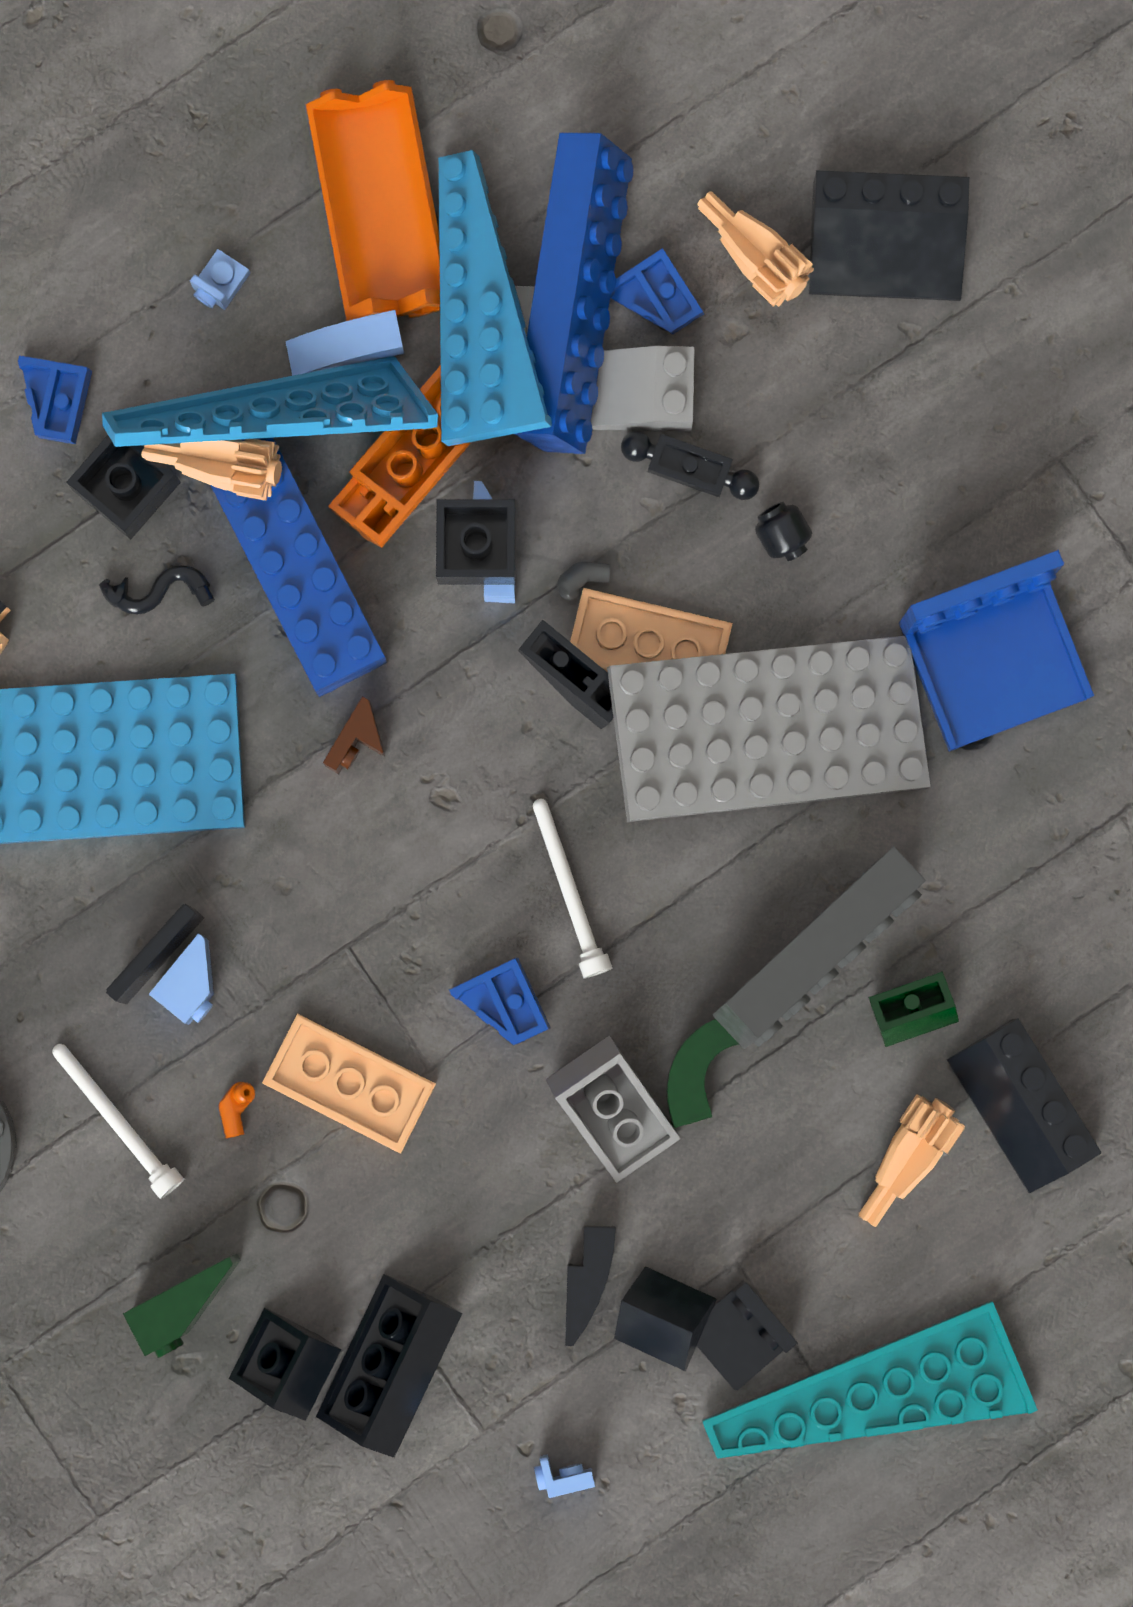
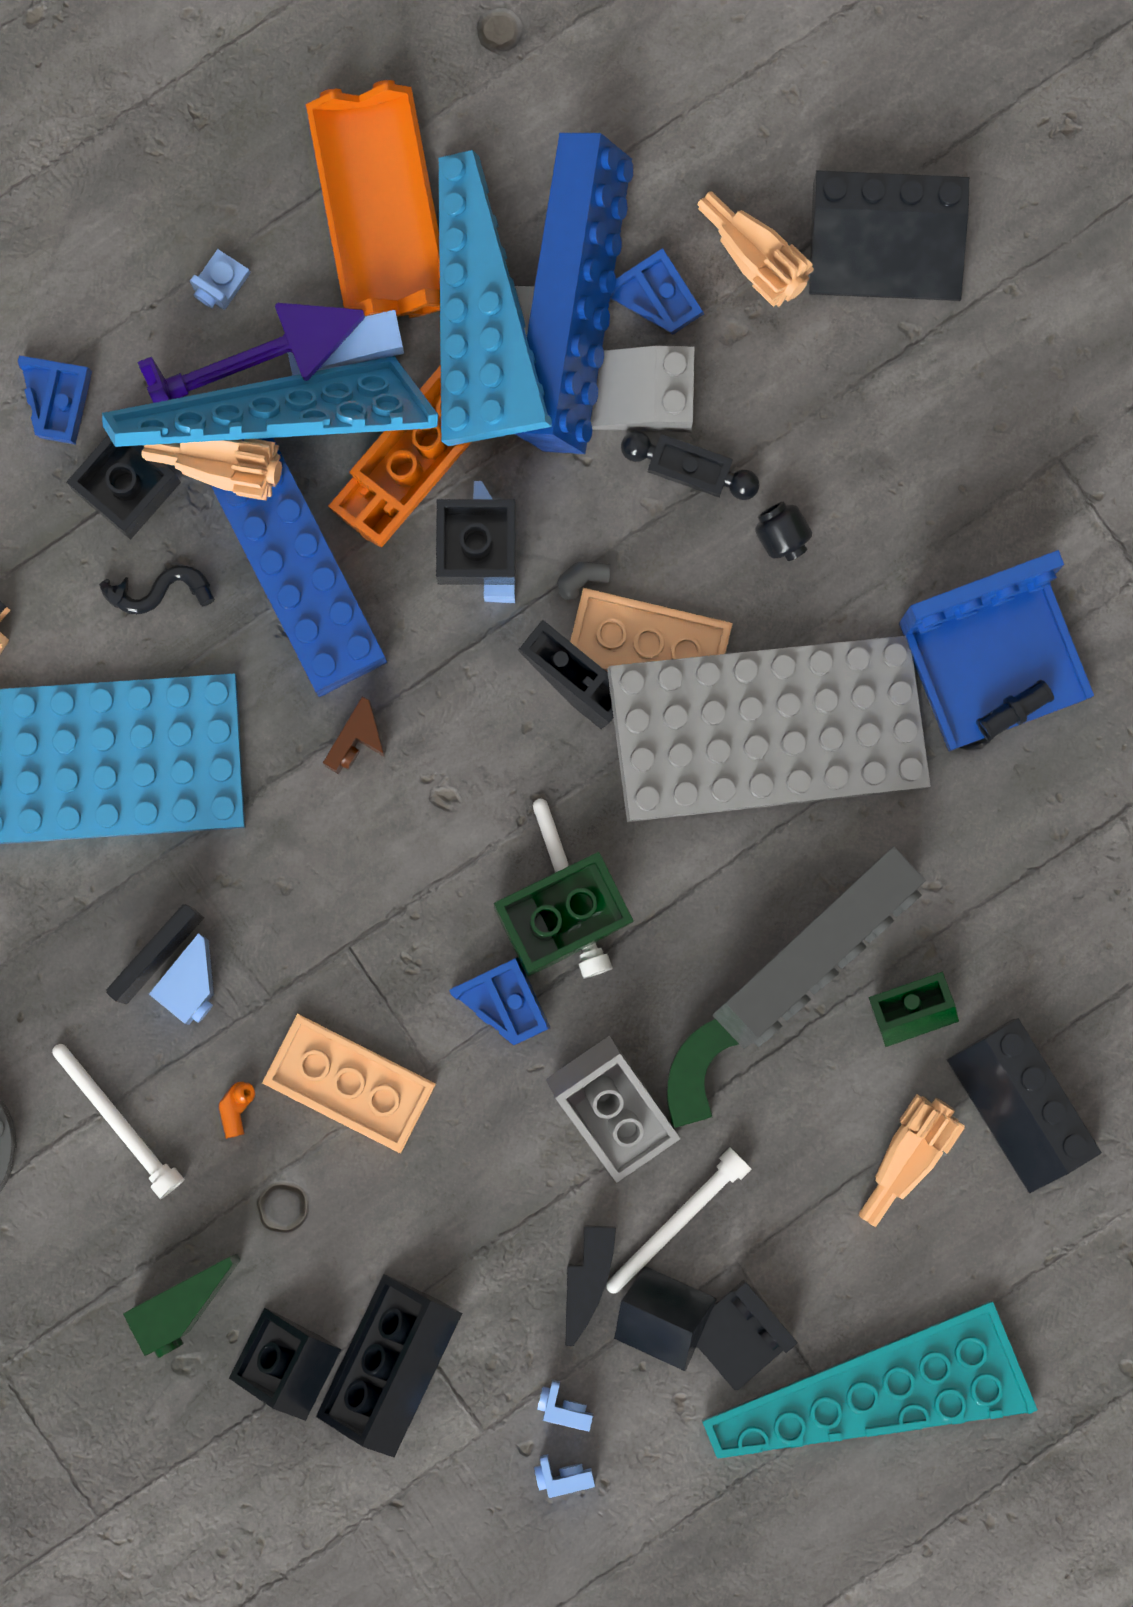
none -> dark purple piece [137,303,365,403]
none -> dark green slope [494,852,634,977]
none -> light blue bracket [537,1380,593,1432]
none -> white piece [606,1147,752,1293]
none -> black pin [976,679,1054,741]

